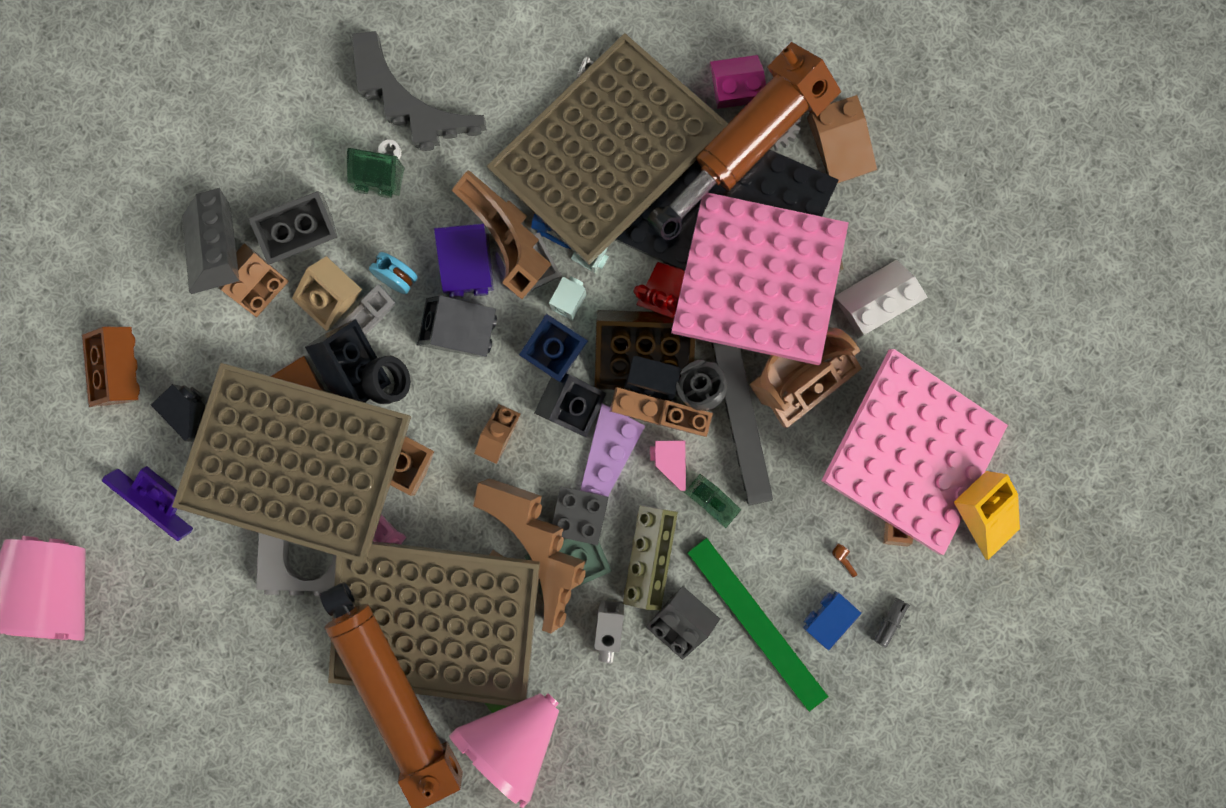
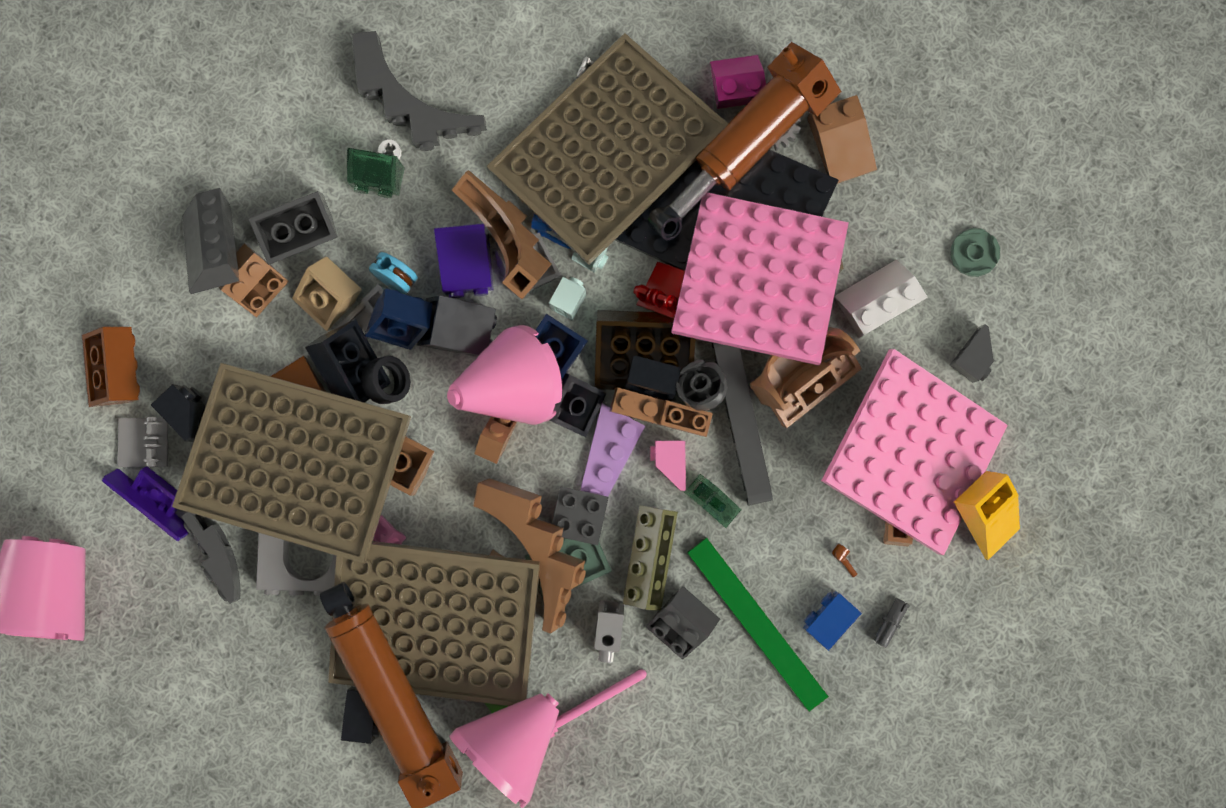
none -> light grey hinge [118,417,168,467]
none -> dark grey slope [181,512,241,604]
none -> black brick [341,686,380,744]
none -> dark blue slope [365,288,433,350]
none -> bright pink cone [447,325,562,425]
none -> bright pink piece [551,669,647,738]
none -> sand green tile [950,228,1000,277]
none -> dark grey slope [950,324,994,383]

